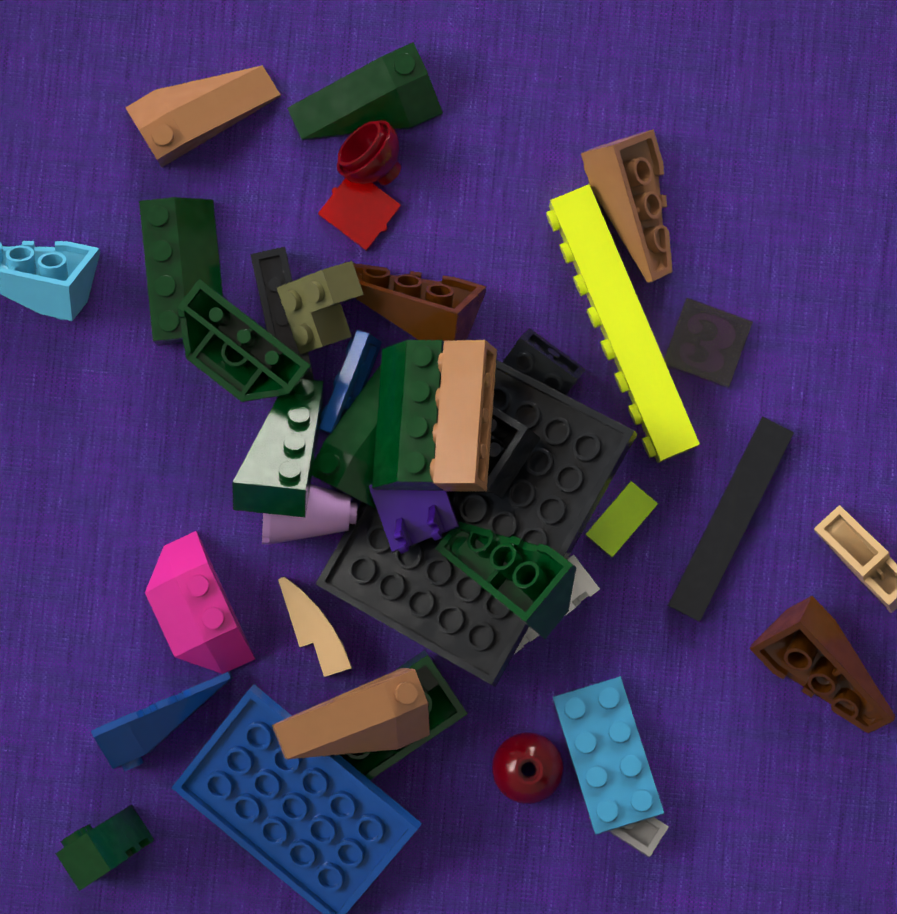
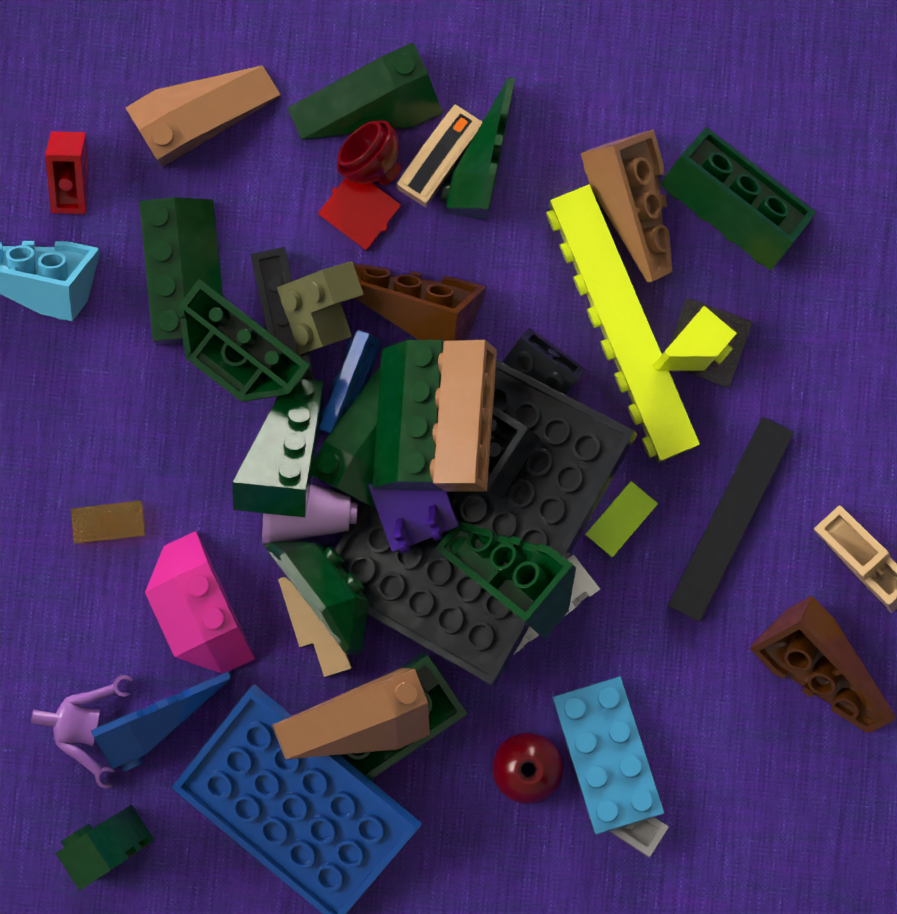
none -> medium lavender piece [31,675,133,789]
none -> red slope [45,131,89,214]
none -> clear yellow plate [70,500,146,544]
none -> dark green wedge [262,541,368,656]
none -> tan slope [397,104,482,208]
none -> dark green wedge [441,77,515,221]
none -> neon yellow slope [653,306,737,371]
none -> dark green slope [660,127,816,271]

